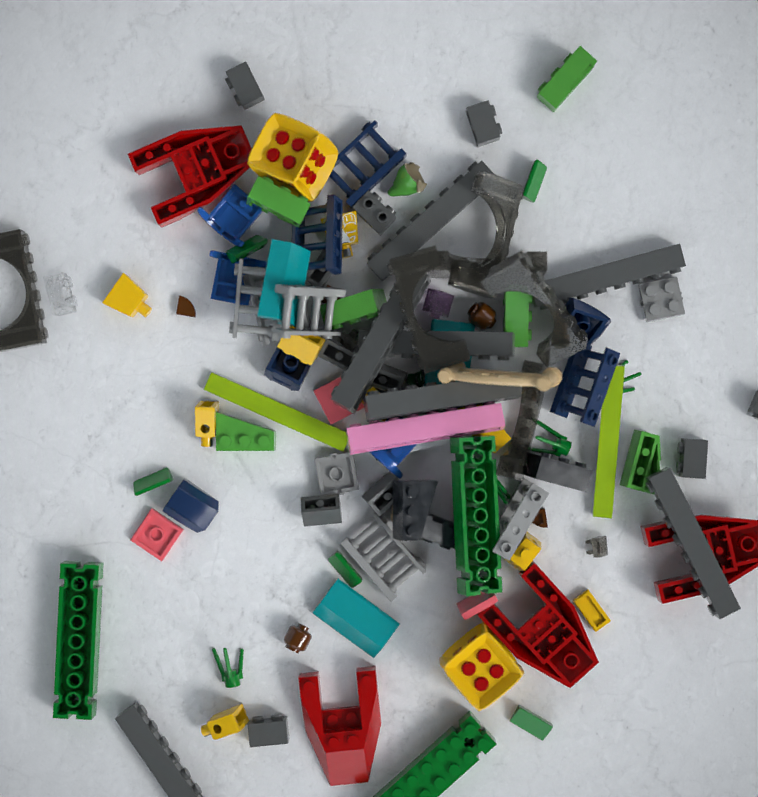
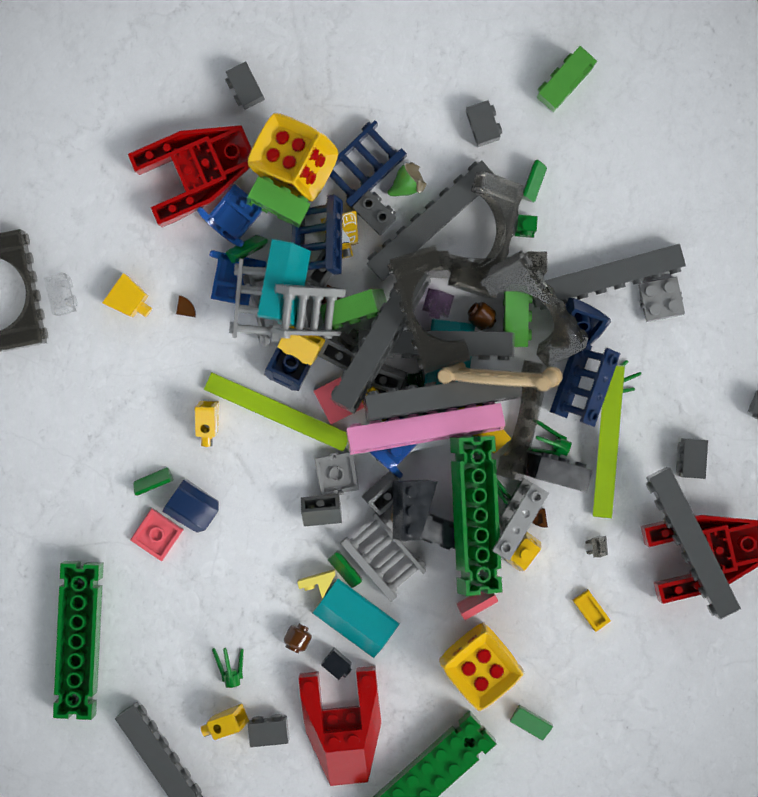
bright green wedge [216,412,276,451] -> none
red wedge [477,561,599,688] -> none
bright green wedge [619,430,661,494] -> none
none -> light yellow slope [297,569,336,599]
none -> black brick [321,647,352,680]
none -> green brick [515,215,538,238]

